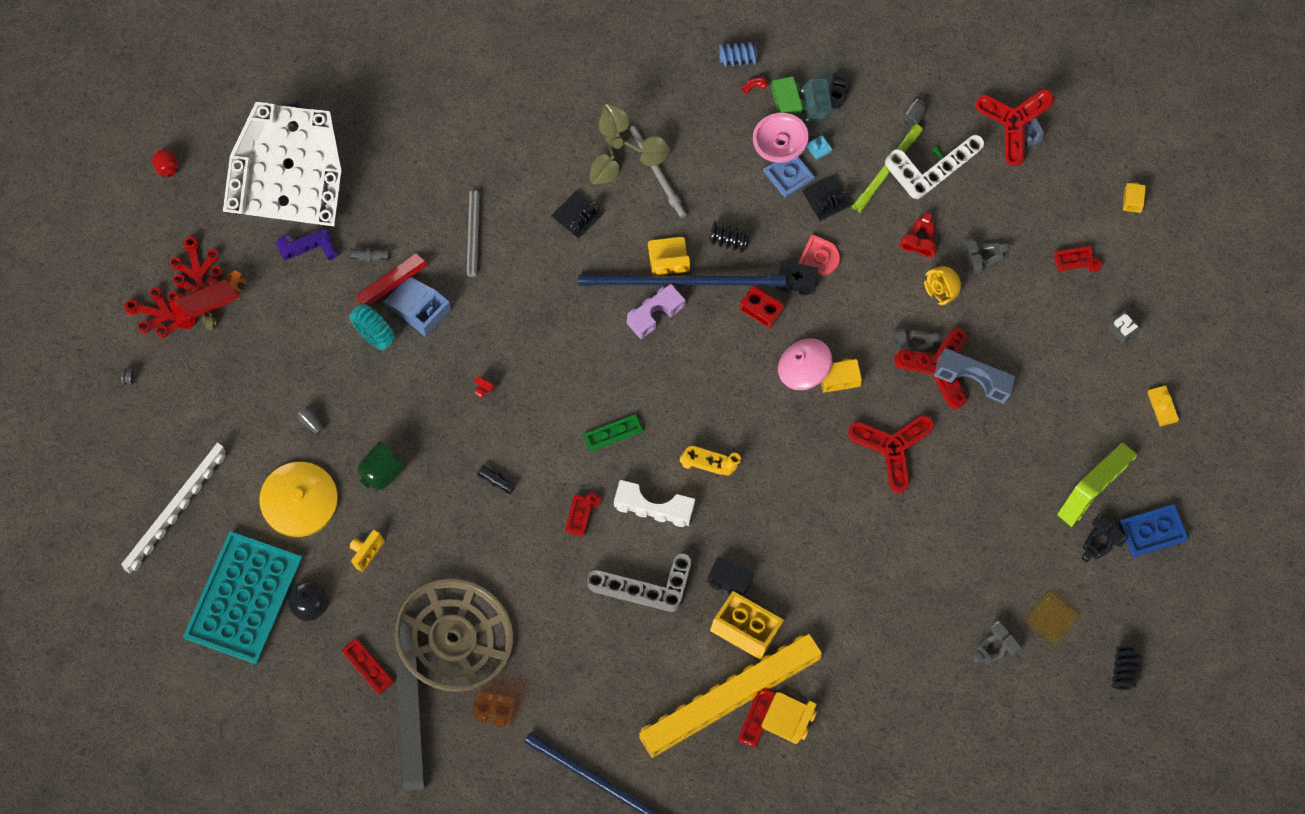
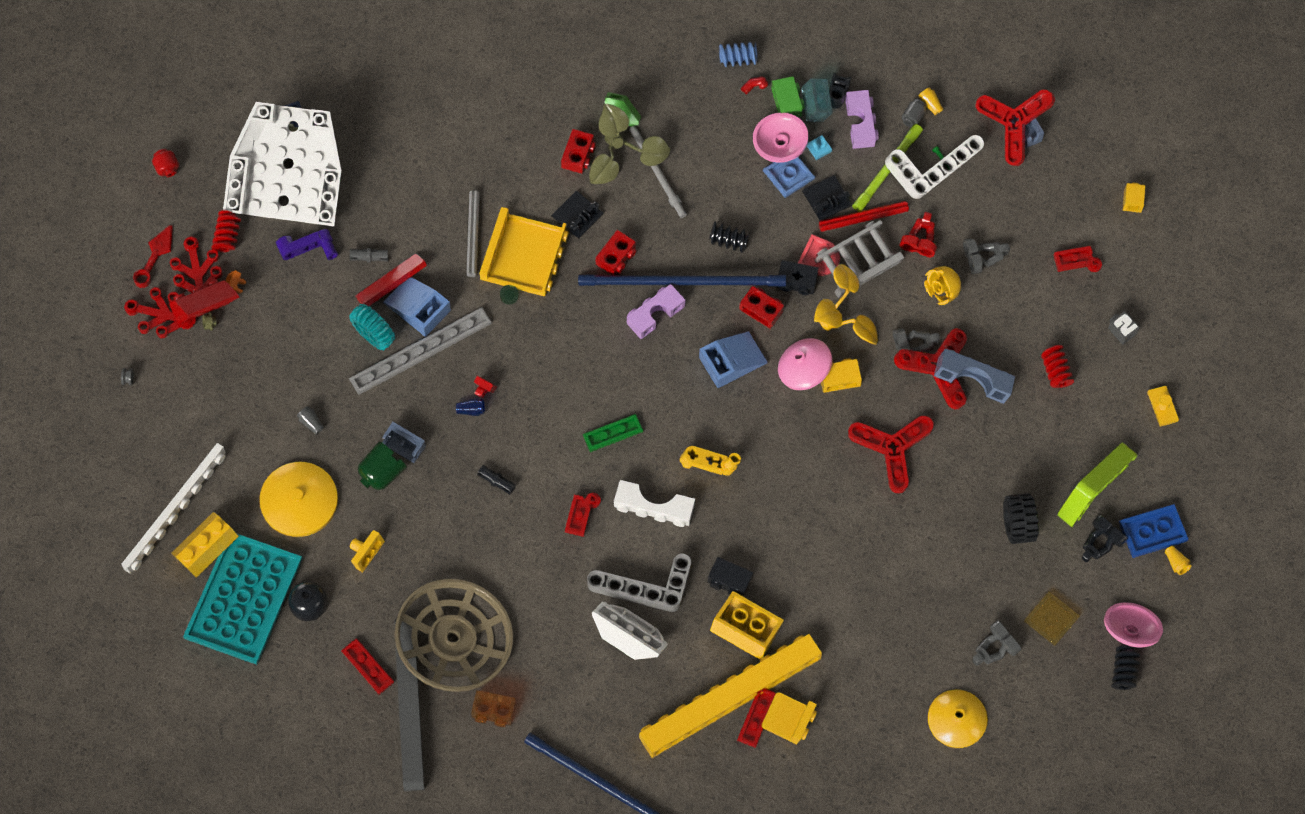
yellow bracket [648,237,690,276] -> none
none -> red piece [133,225,173,288]
none -> yellow slope [171,512,239,578]
none -> red piece [211,210,241,253]
none -> light grey tile [349,307,492,395]
none -> sand blue hinge [382,421,426,463]
none -> clear blue cone [456,398,485,416]
none -> yellow panel [480,207,569,296]
none -> clear green tile [500,285,519,305]
none -> red brick [561,129,596,174]
none -> white wedge [592,602,668,660]
none -> red brick [595,230,637,275]
none -> bright green slope [604,92,641,126]
none -> medium blue slope [699,331,767,388]
none -> yellow plant [814,264,878,345]
none -> light grey fence [815,220,904,298]
none -> red axle [819,201,909,232]
none -> lavender arch [845,90,879,149]
none -> yellow cone [918,87,943,115]
none -> yellow dish [928,690,988,748]
none -> black tyre [1003,493,1039,544]
none -> red piece [1041,345,1074,388]
none -> bright pink dish [1104,603,1163,648]
none -> yellow cone [1164,546,1191,575]

